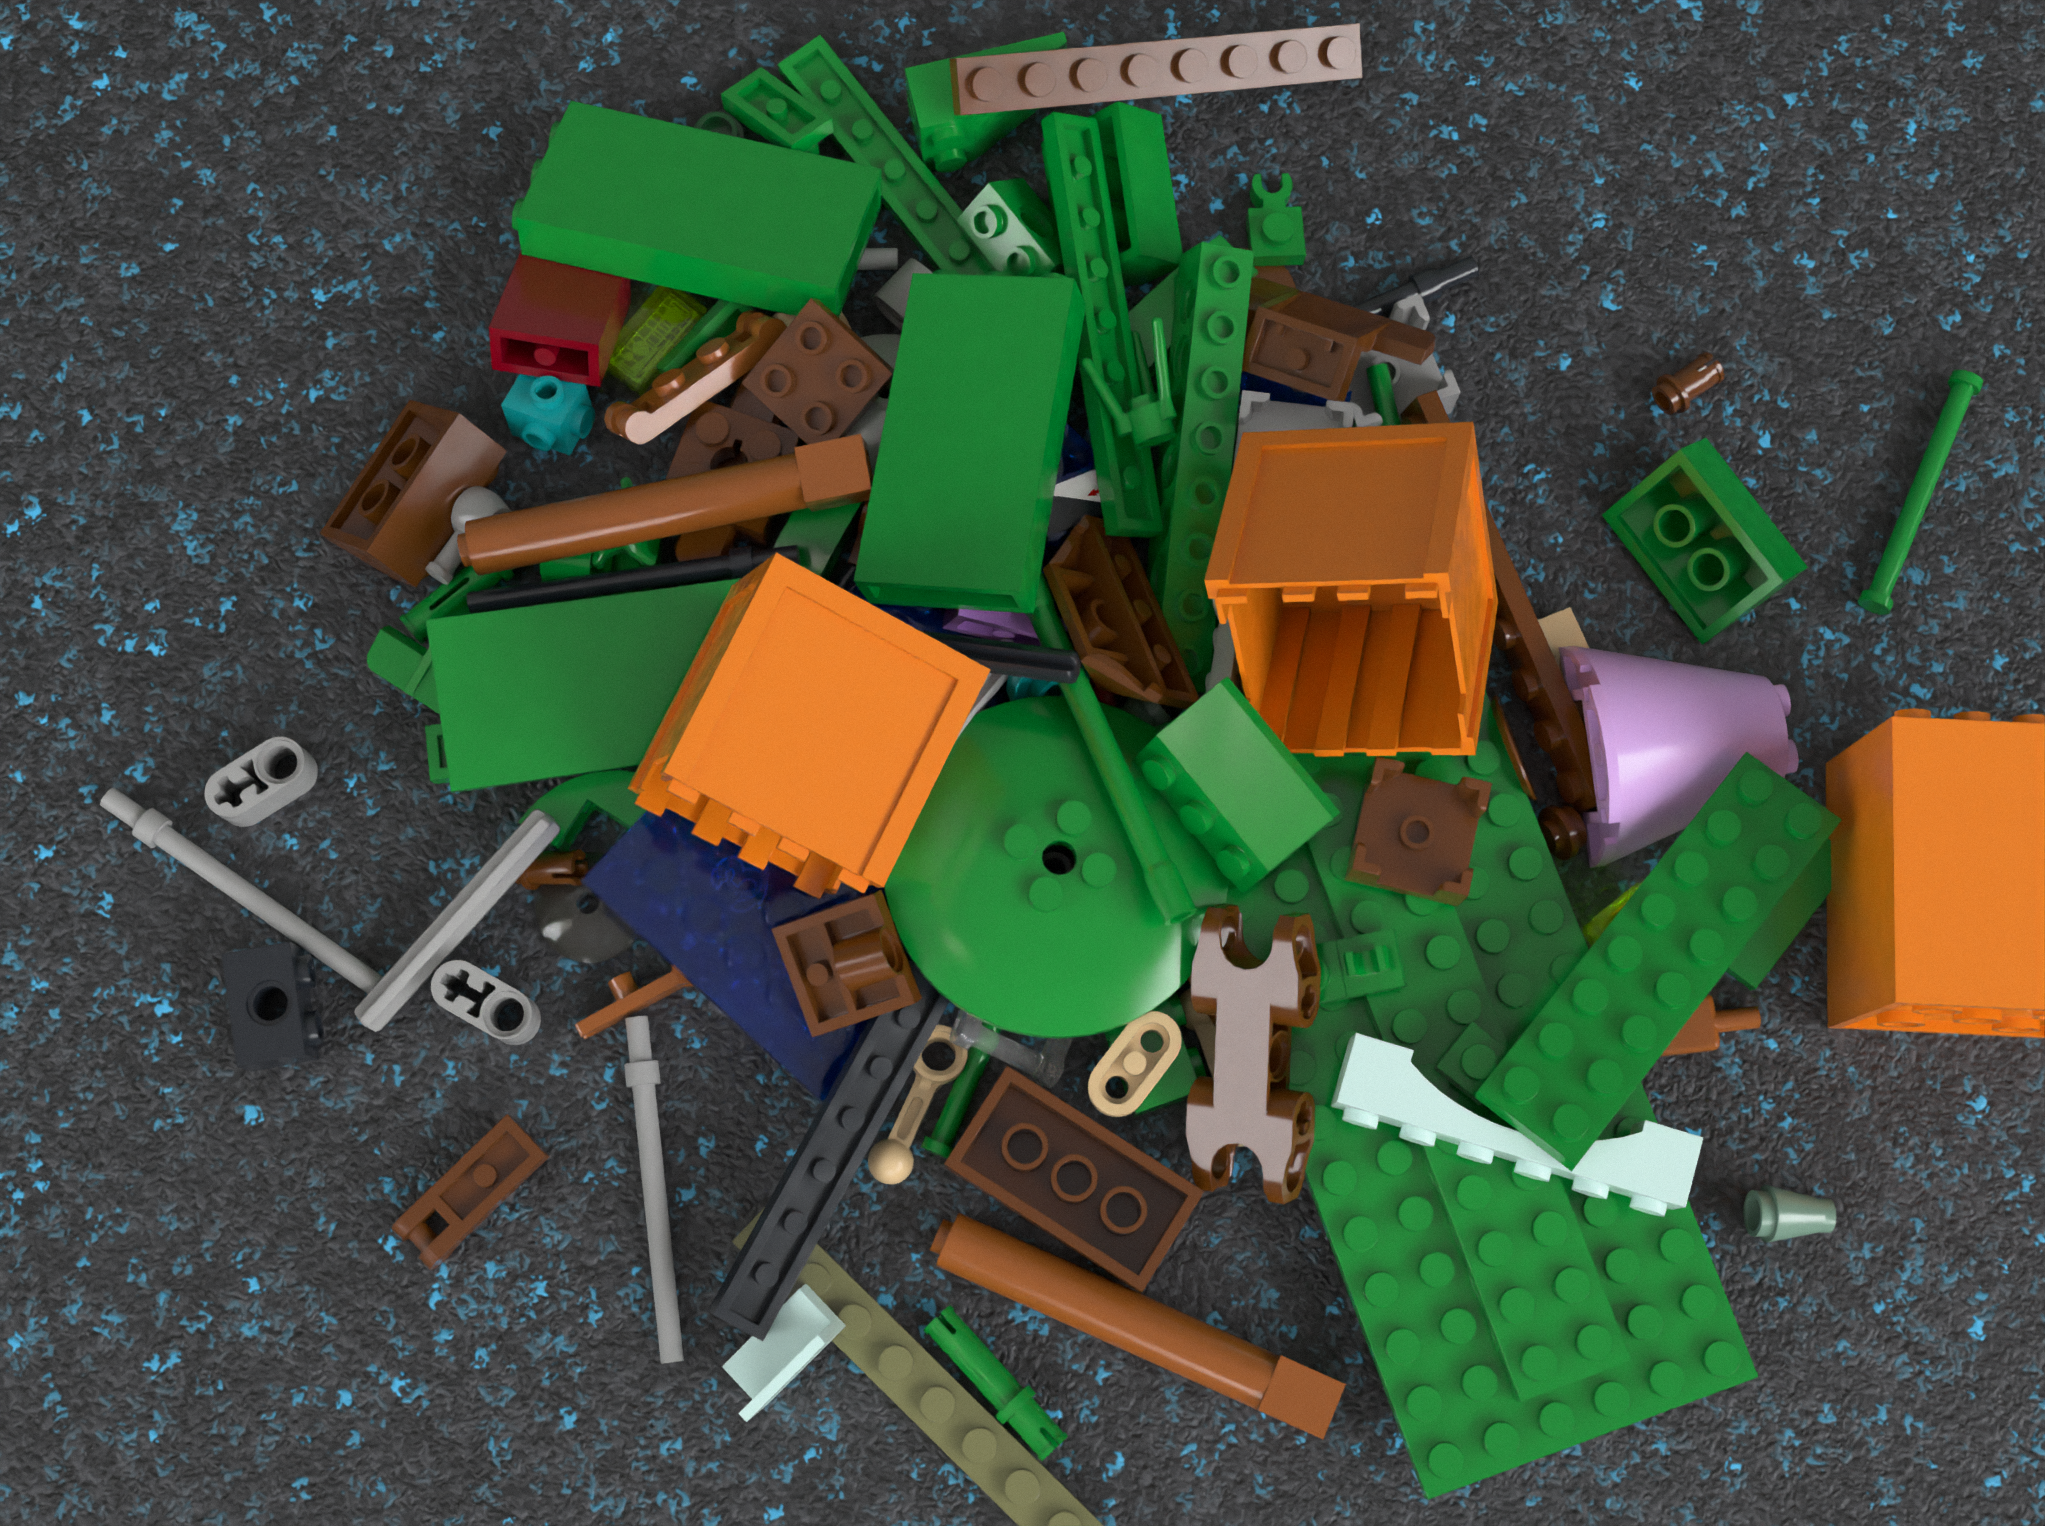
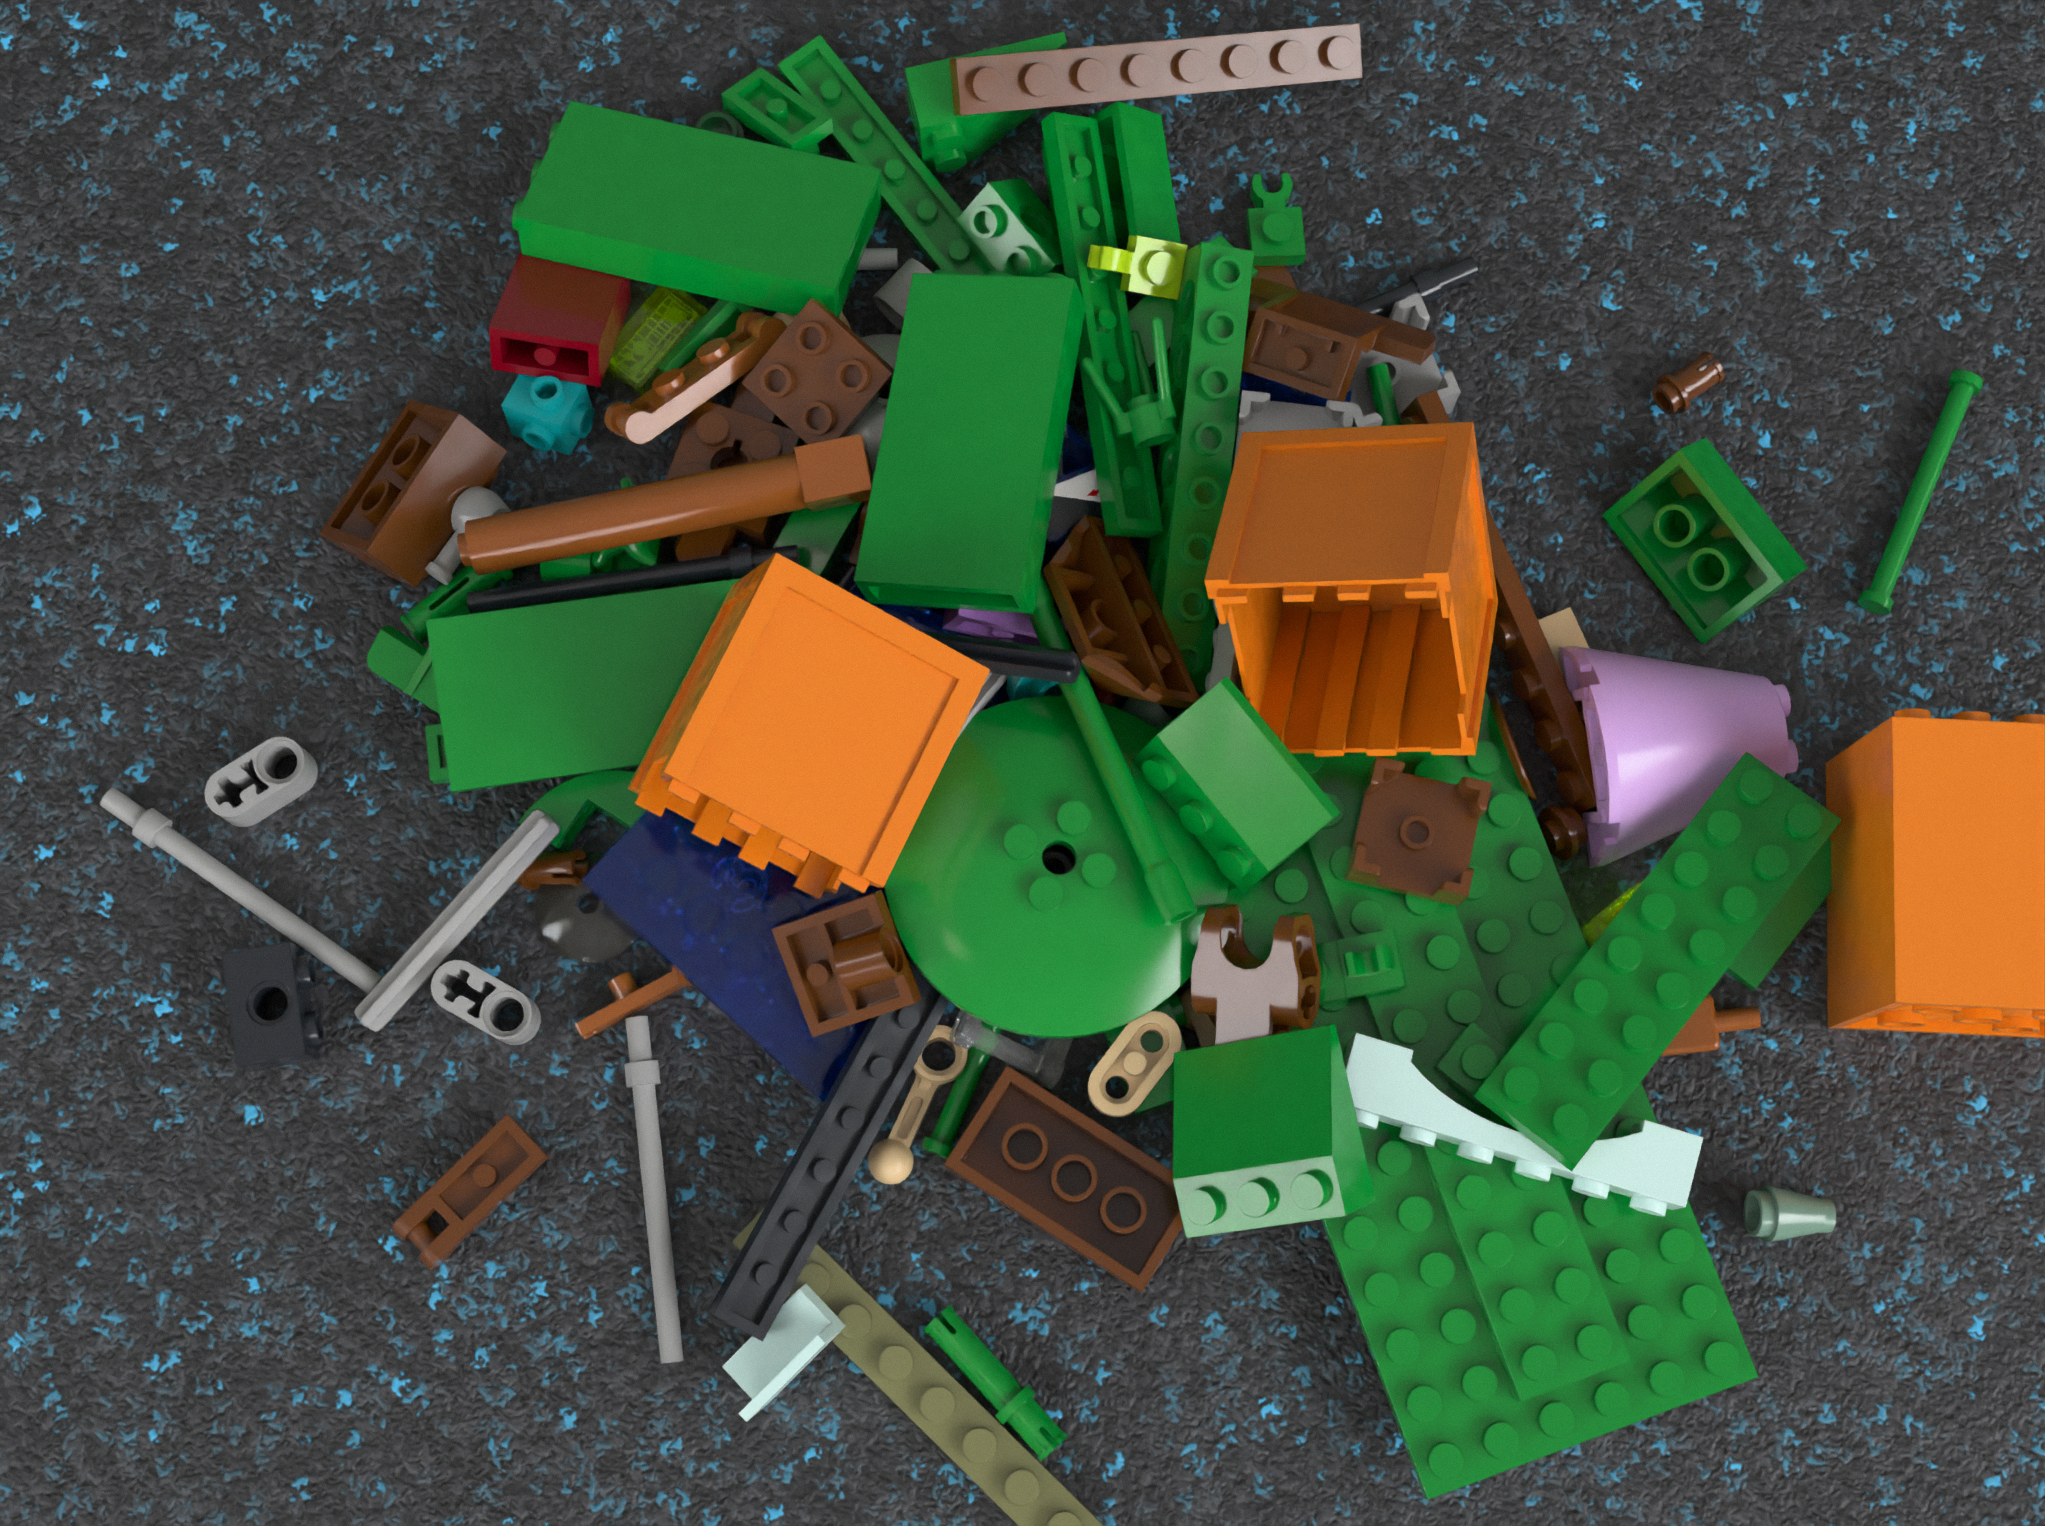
dark orange brick [930,1212,1346,1439] -> none
none -> lime plate [1087,235,1188,300]
none -> green slope [1173,1023,1375,1238]

